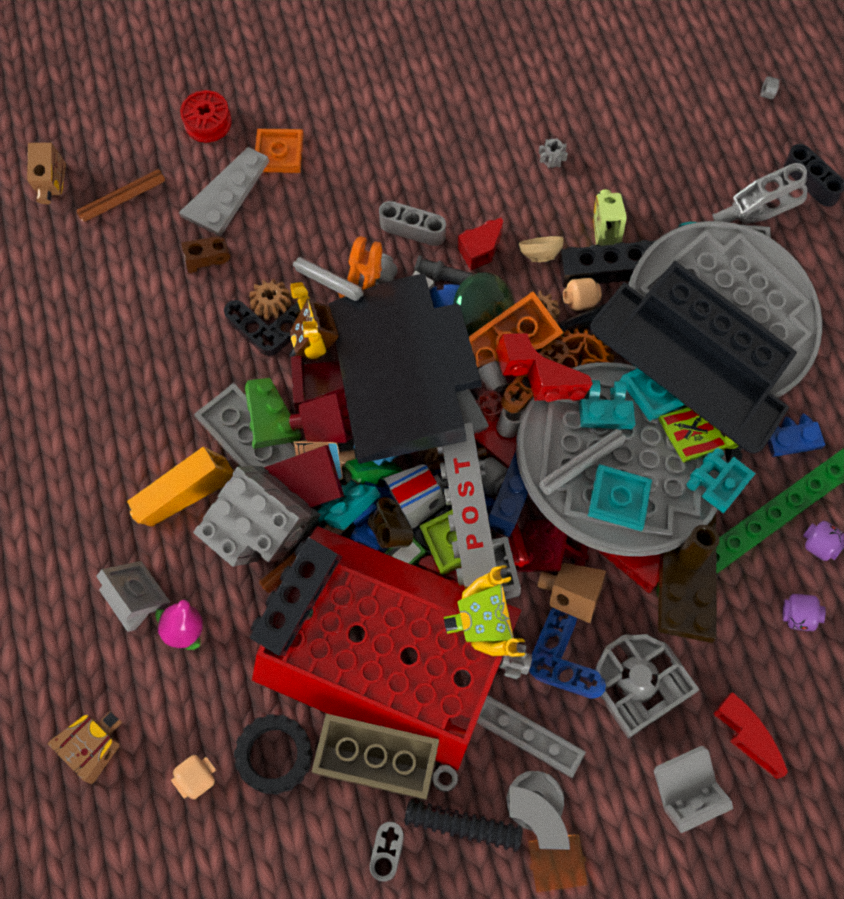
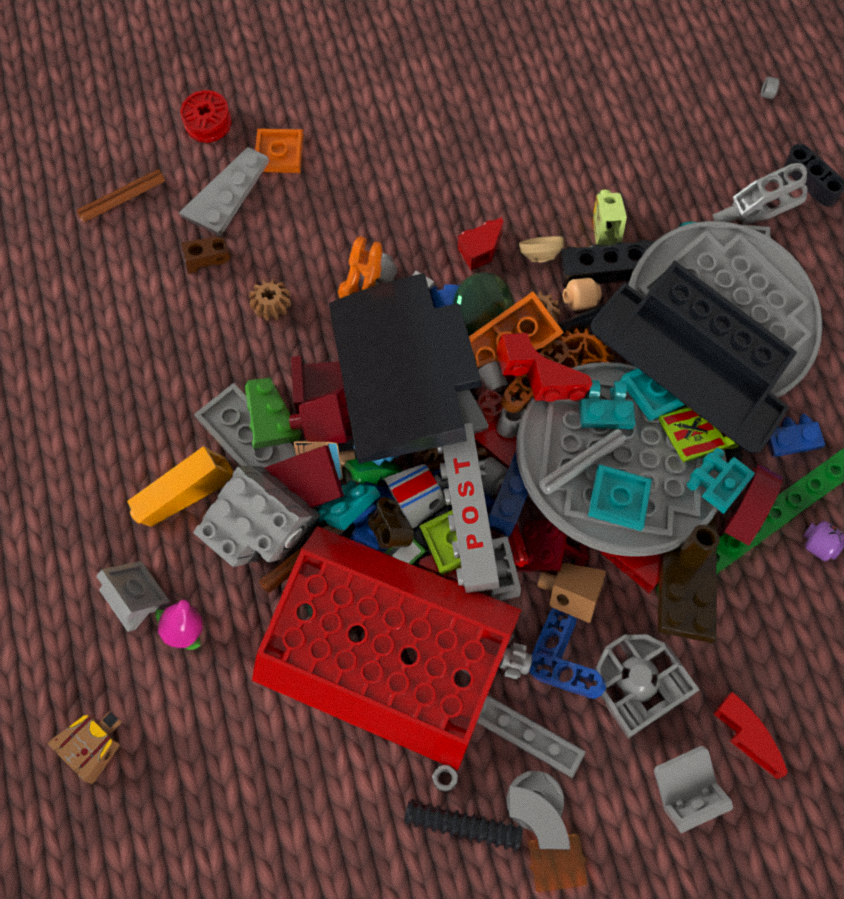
medium nougat torso [27,143,66,204] -> none
light nougat head [171,755,216,799] -> none
black beam [224,300,301,356] -> none
black tyre [234,714,313,795] -> none
black brick [249,537,342,656] -> none
torso [289,282,339,361] -> none
light grey axle [293,257,364,301] -> none
dark tan slope [312,714,439,801] -> none
light grey beam [370,822,404,882] -> none
light grey beam [379,201,446,246] -> none
dark grey pin [414,255,489,292] -> none
torso [444,565,525,657] -> none
light grey gear [538,138,568,168] -> none
medium lavender head [783,594,826,631] -> none
none -> dark red arch [724,464,783,546]

